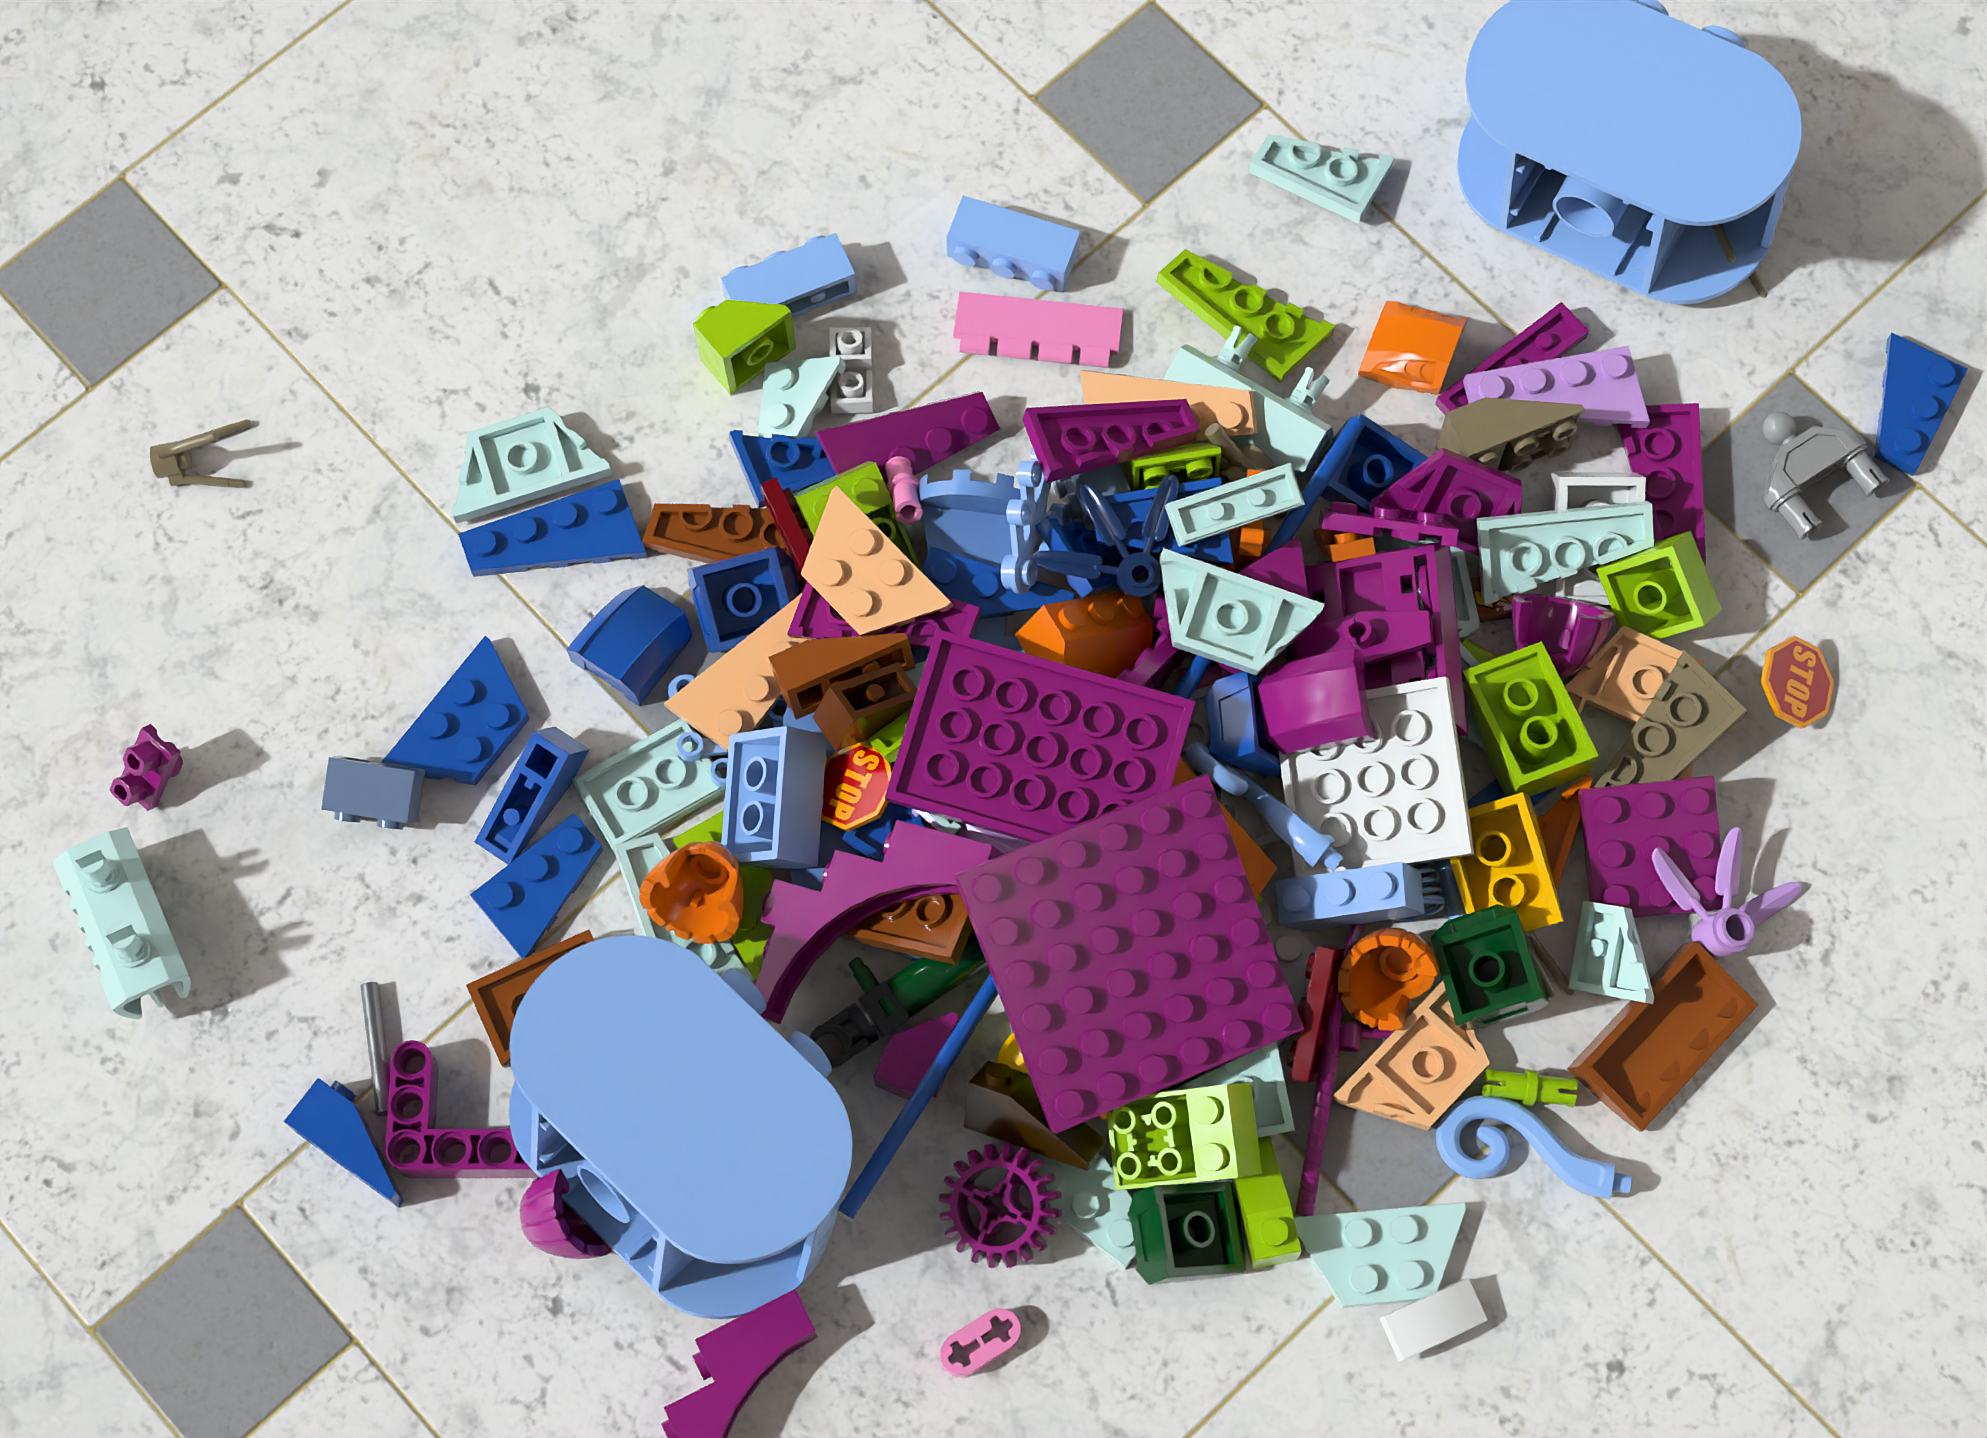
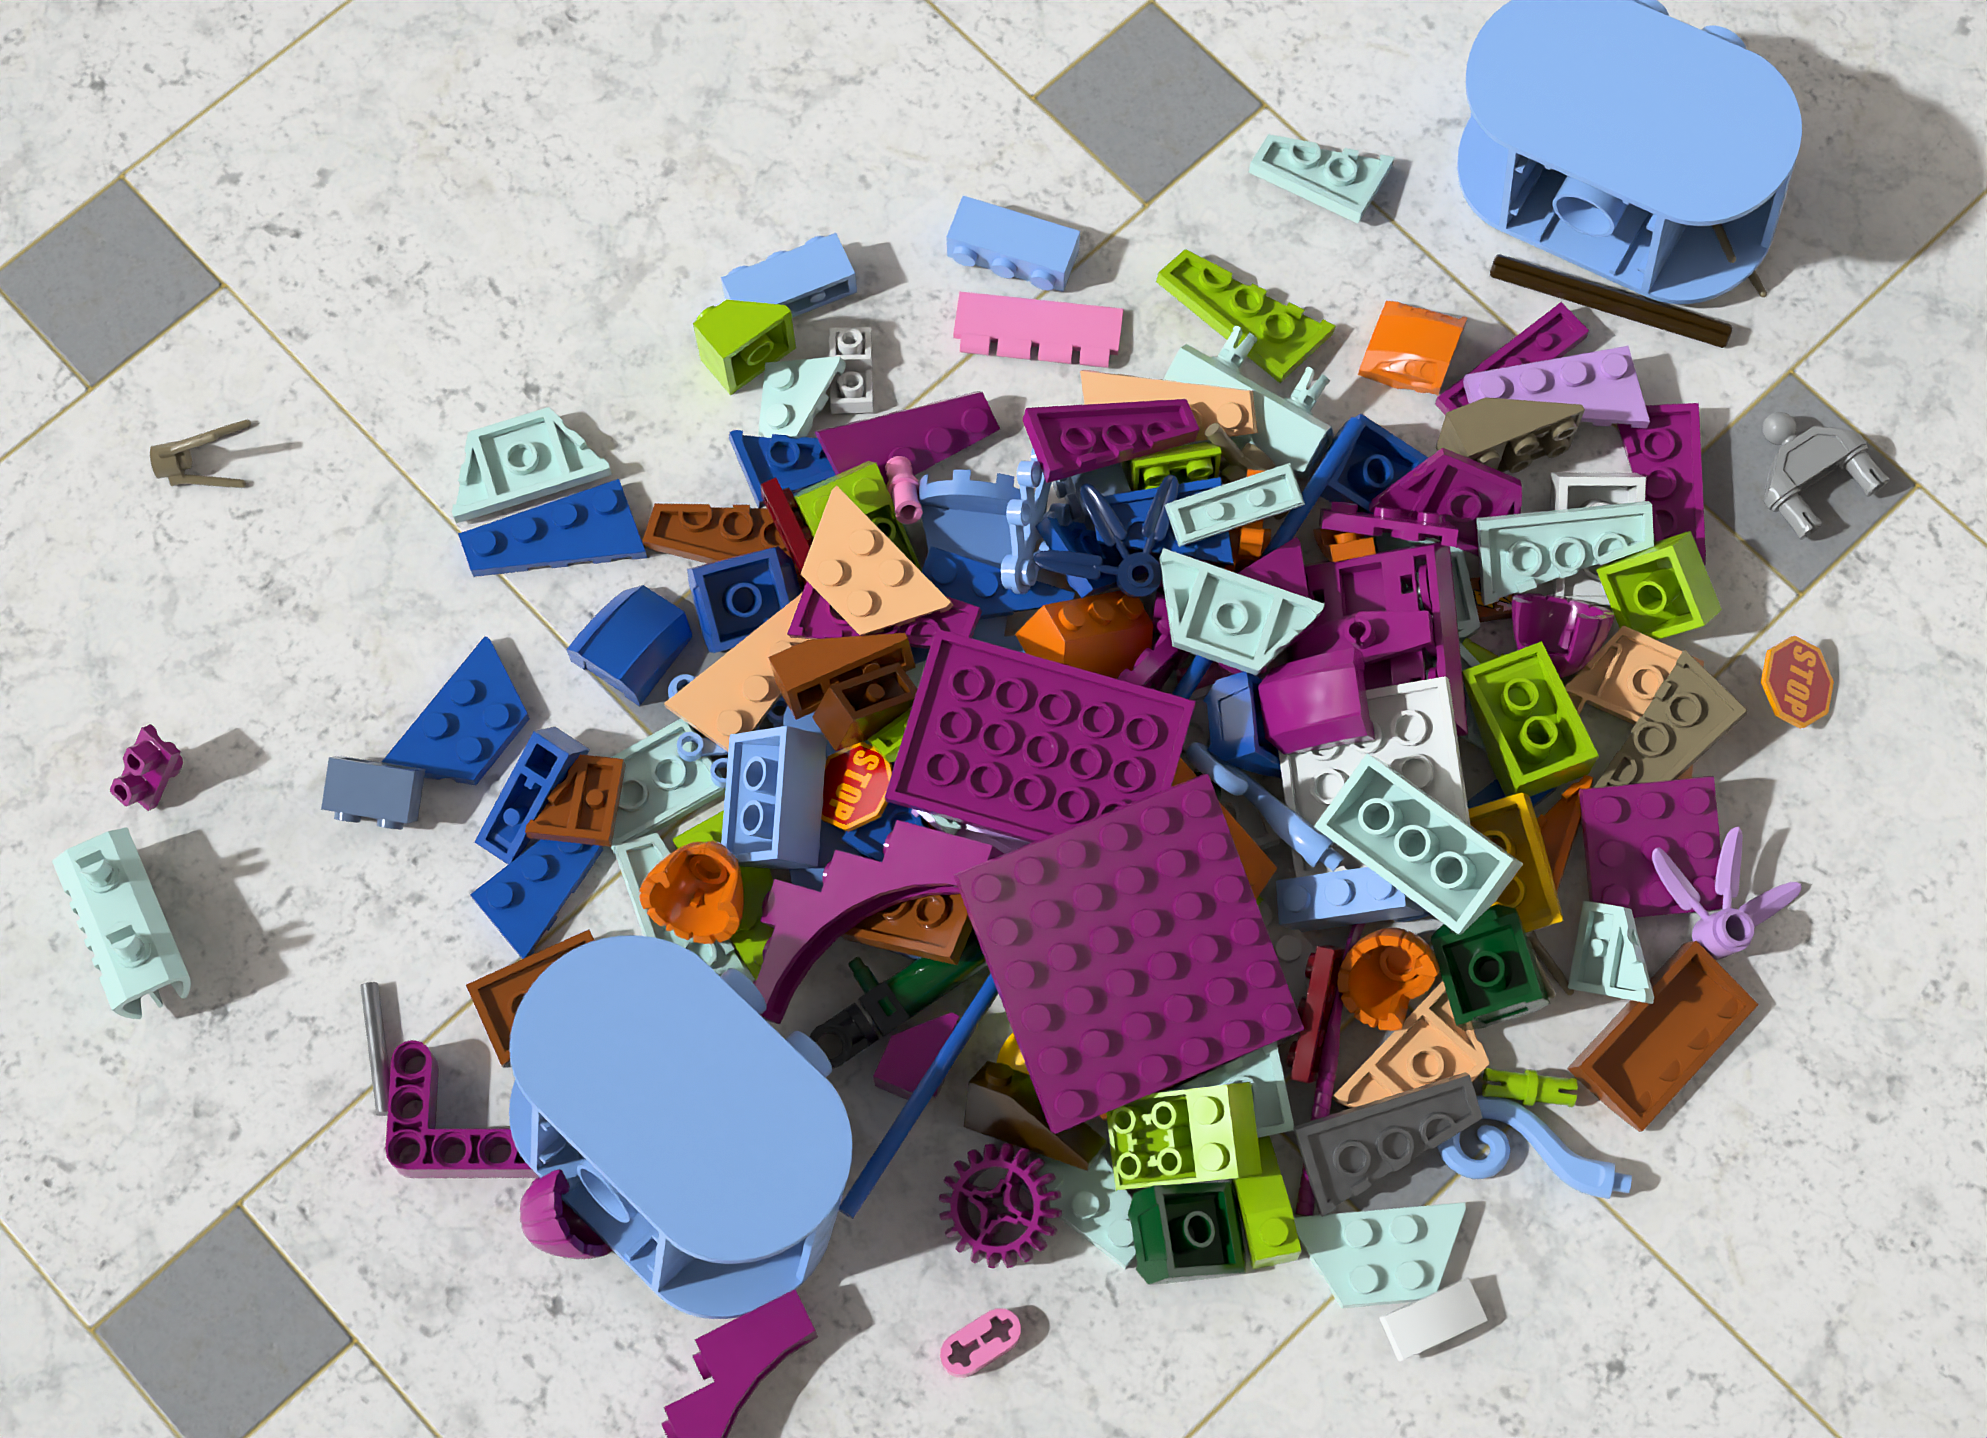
blue slope [284,1078,404,1208] -> none
magenta hand [1339,1022,1395,1052] -> none
blue wing [1874,332,1968,476] -> none
none -> dark orange wing [525,754,626,847]
none -> flat silver wing [1293,1072,1483,1217]
none -> light aqua slope [1314,753,1523,935]
none -> dark brown axle [1490,254,1732,348]

